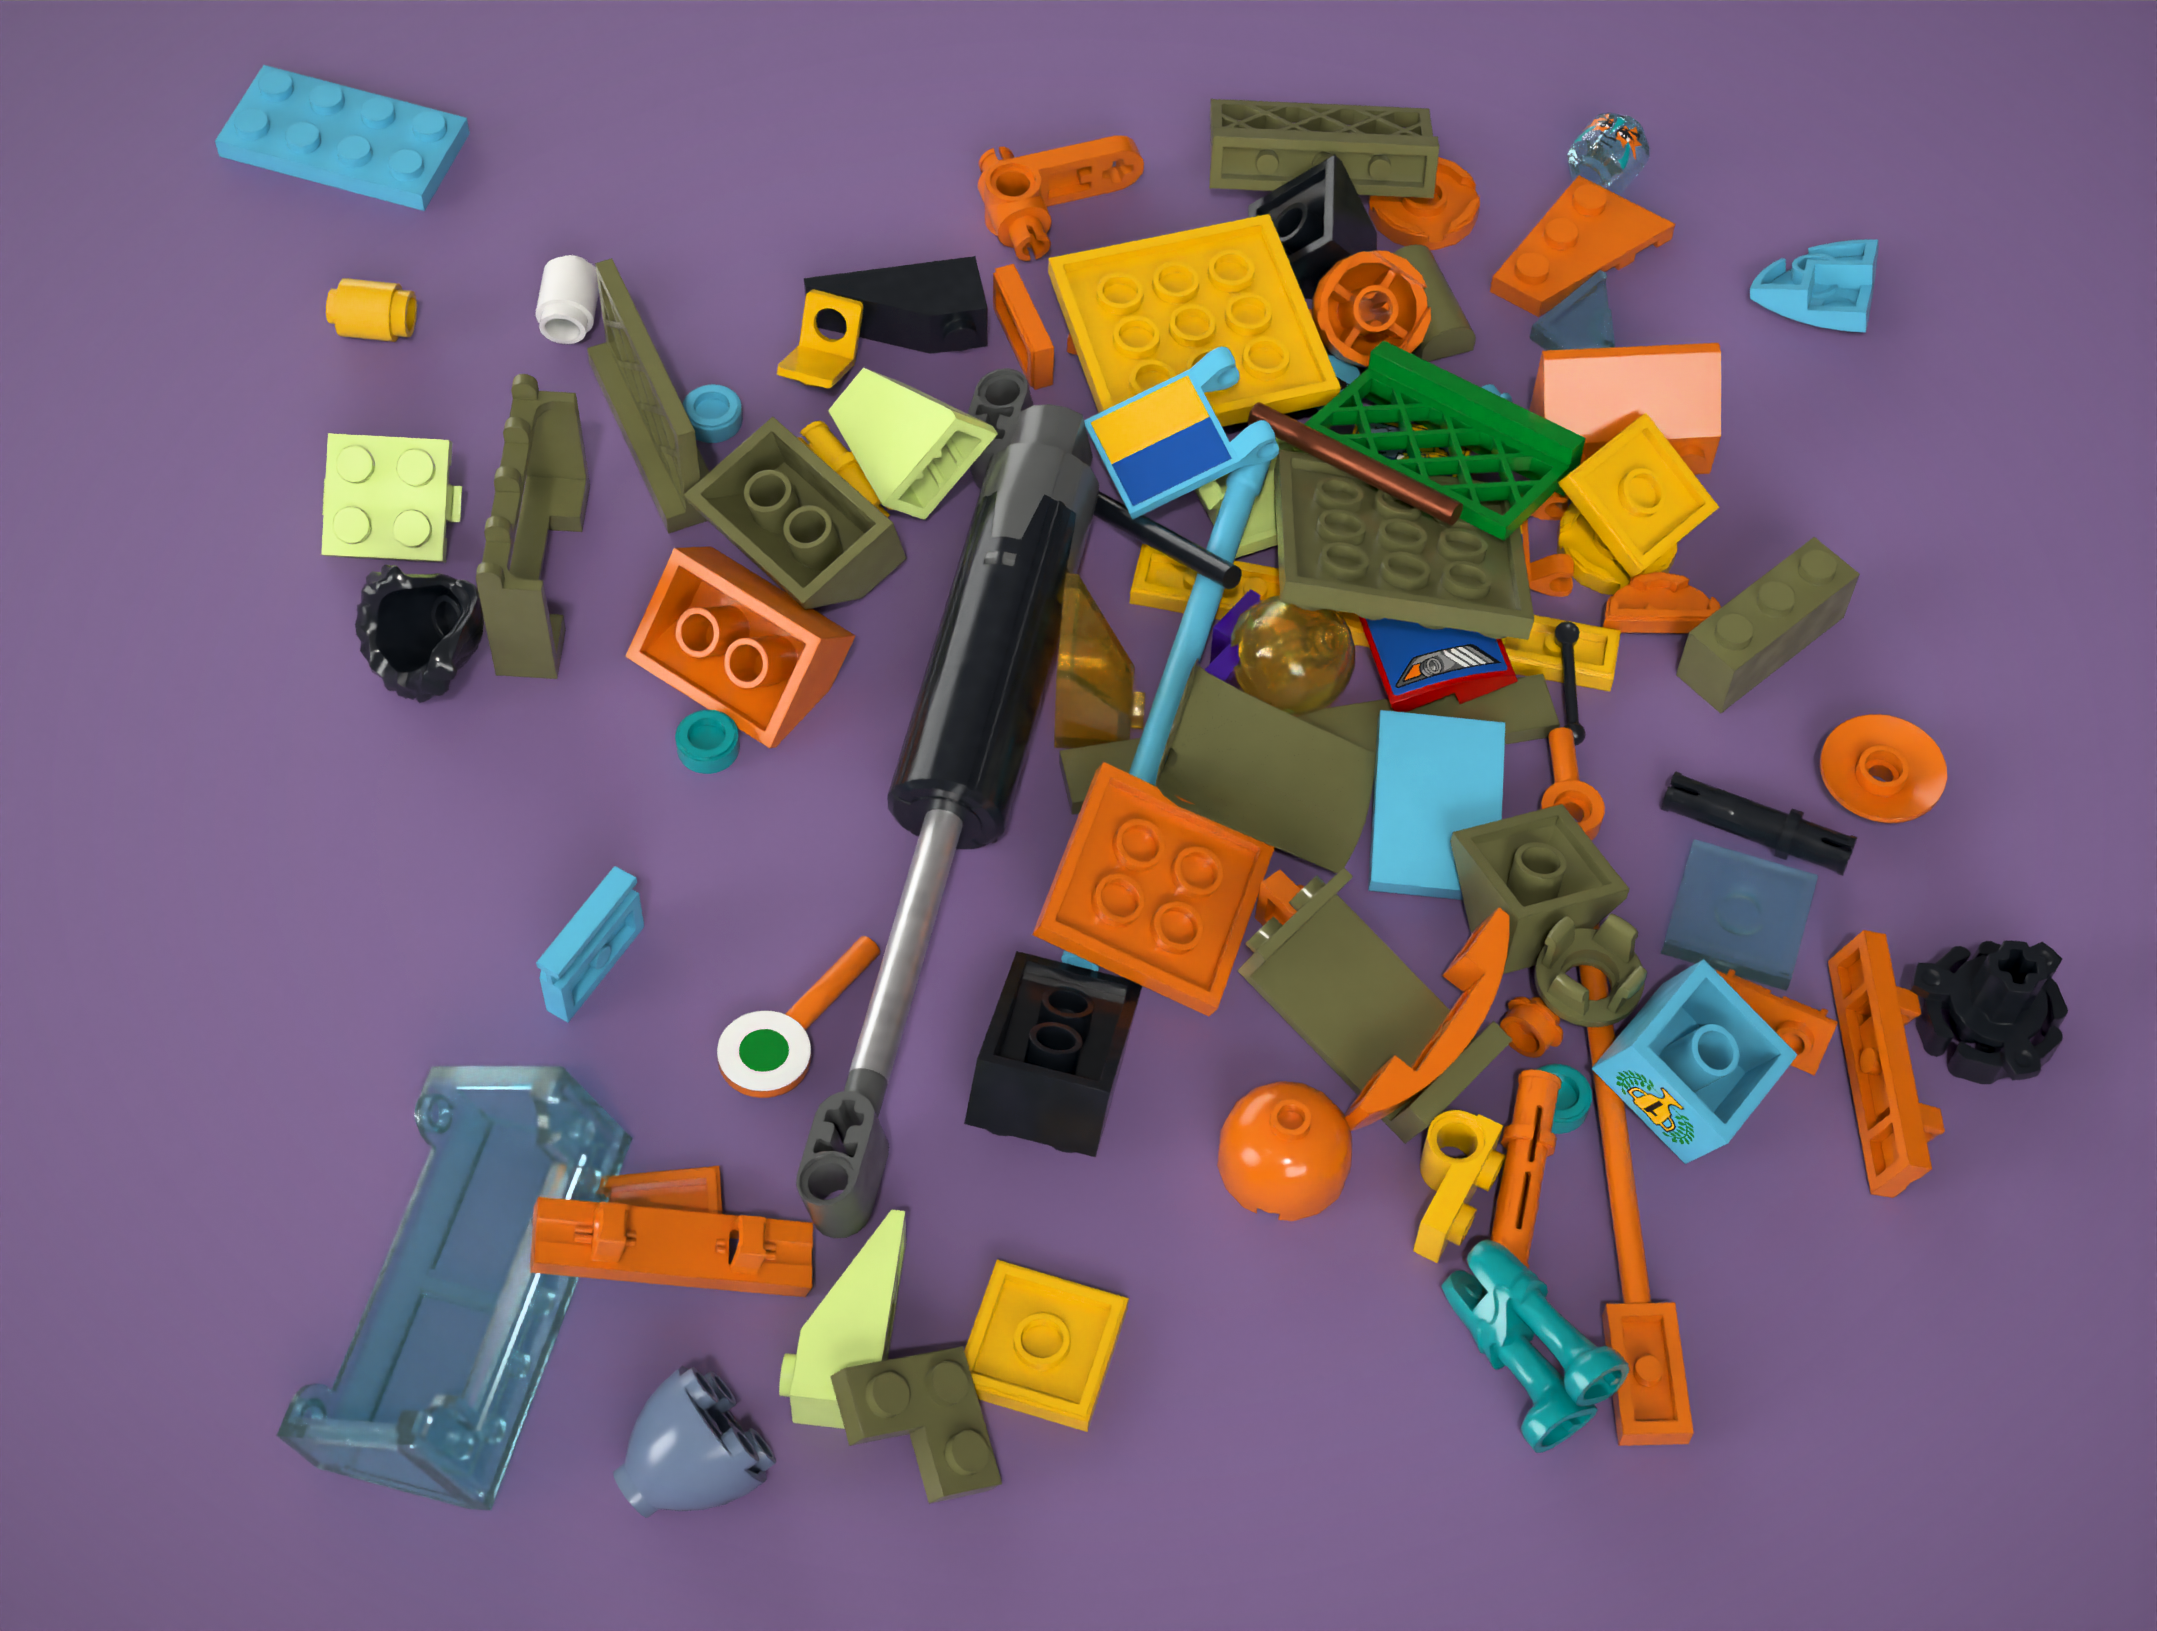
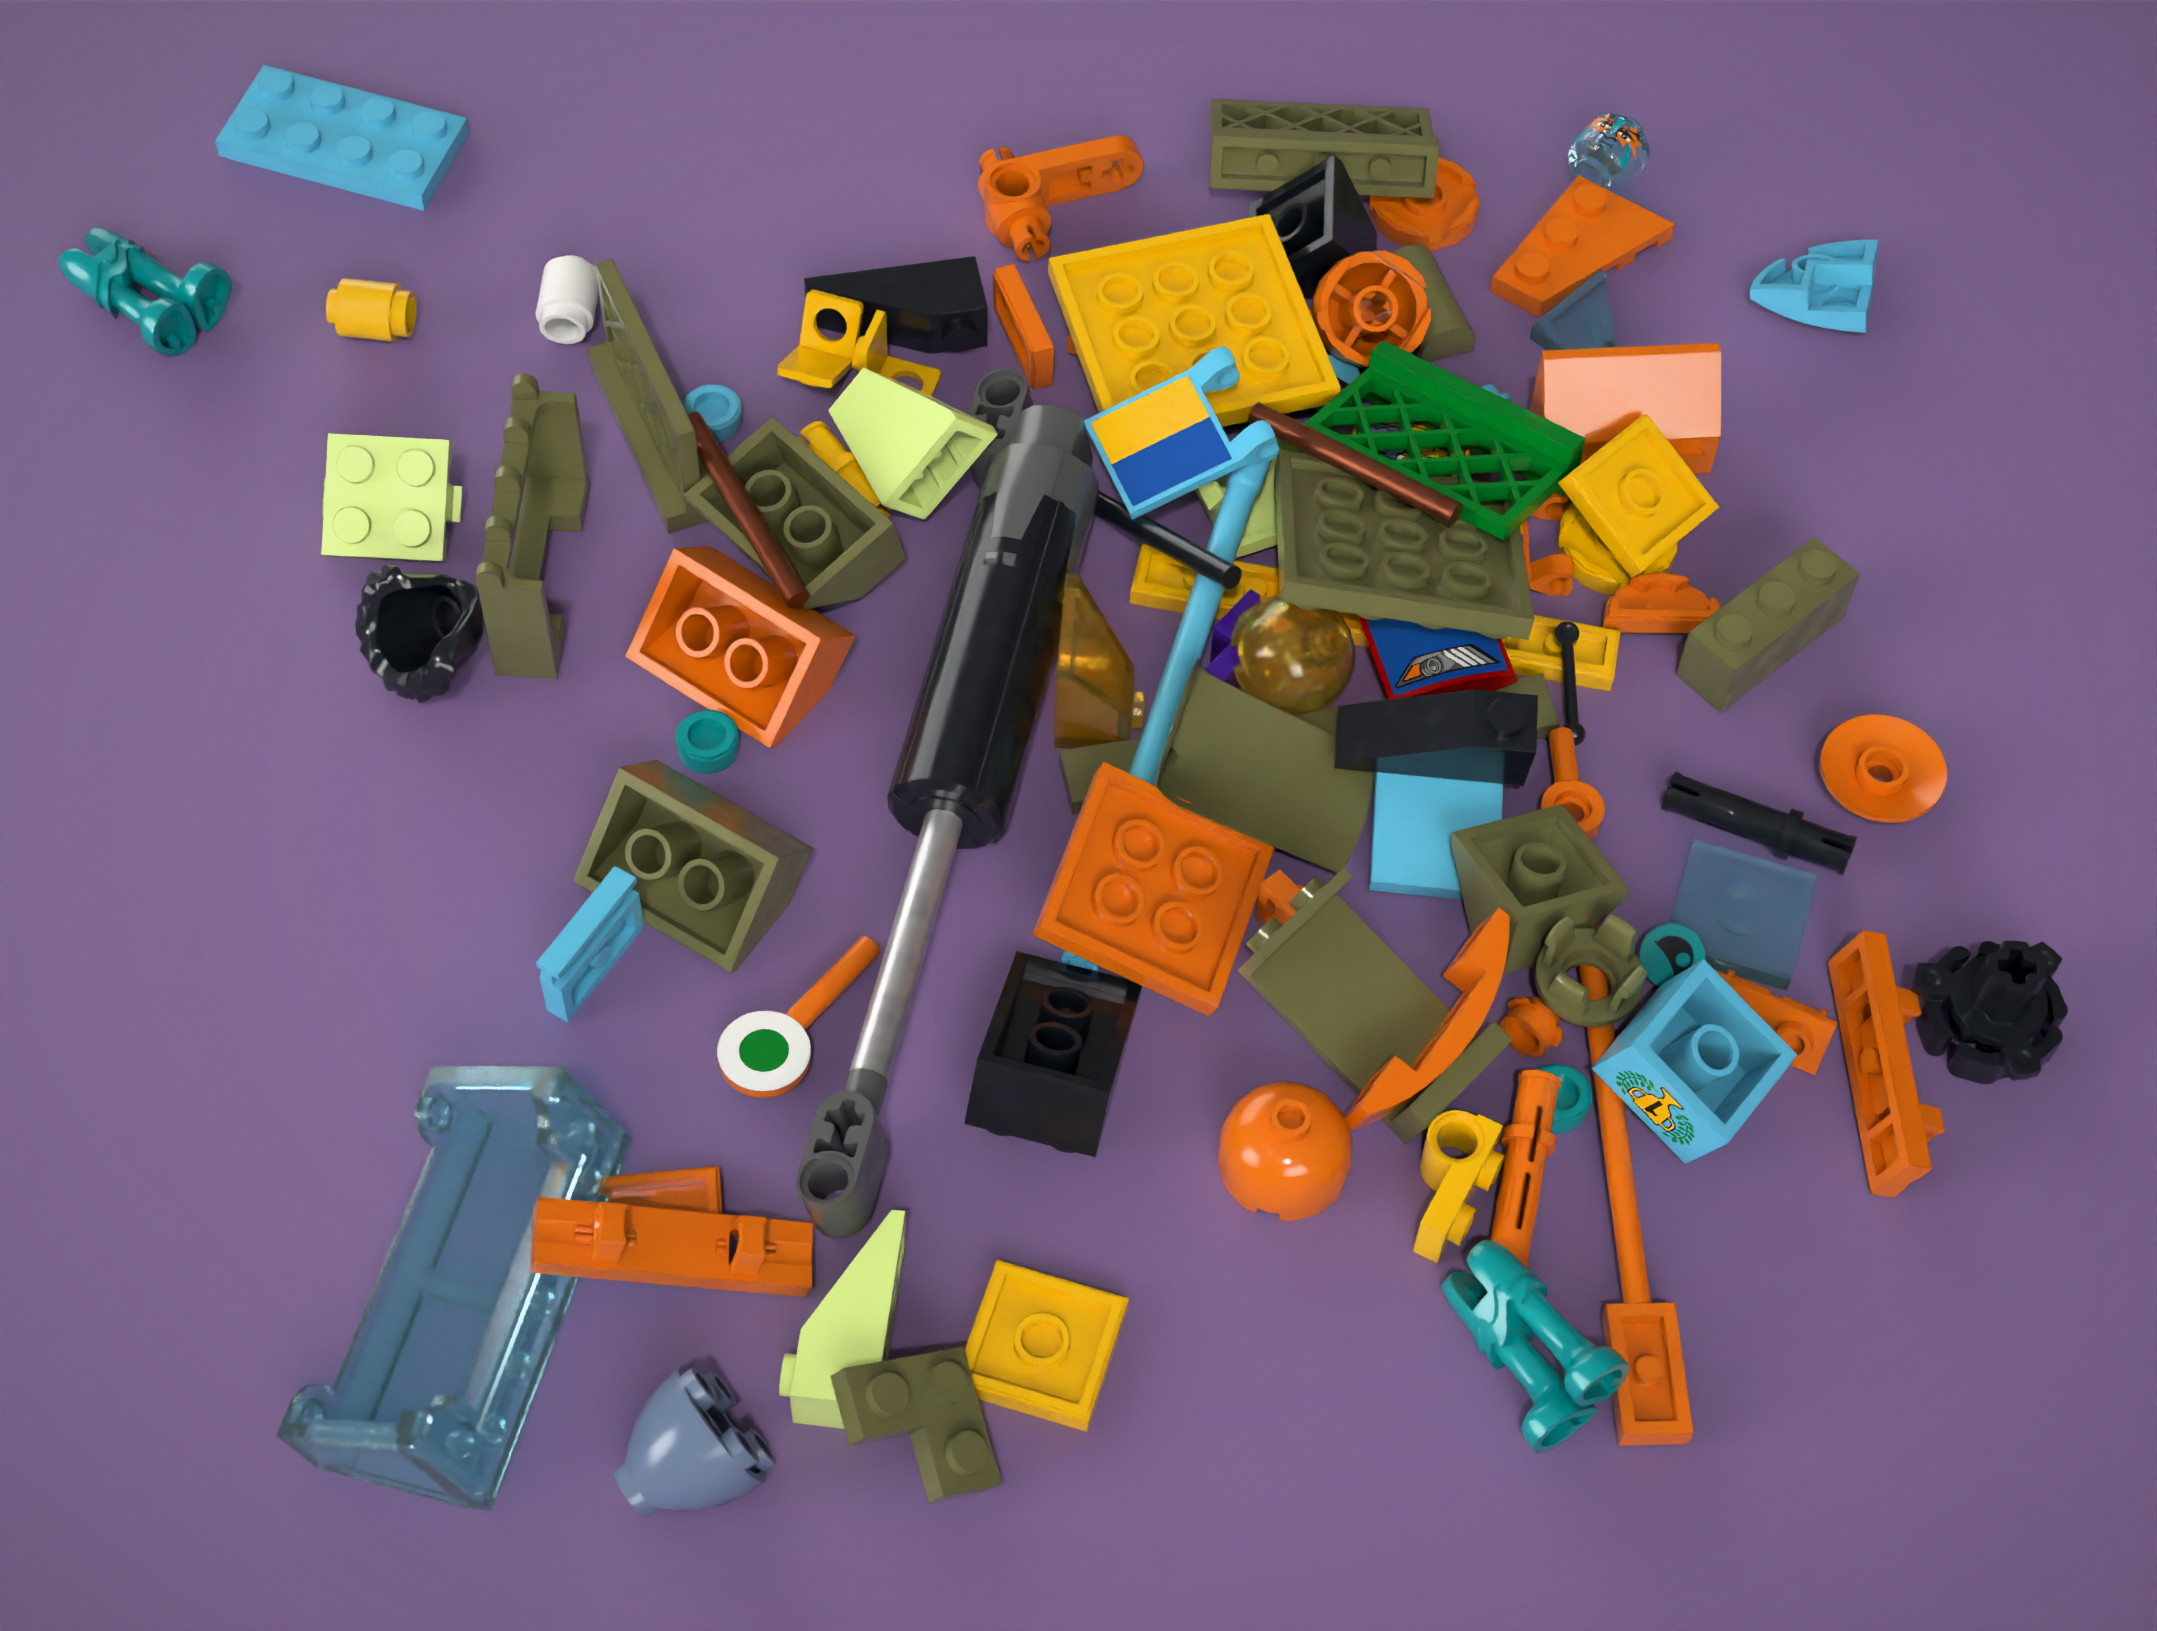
none -> teal piece [58,227,232,356]
none -> olive slope [573,760,813,973]
none -> copper bar [687,412,810,608]
none -> yellow bracket [852,310,941,397]
none -> black slope [1334,689,1538,786]
none -> teal tile [1639,922,1705,986]

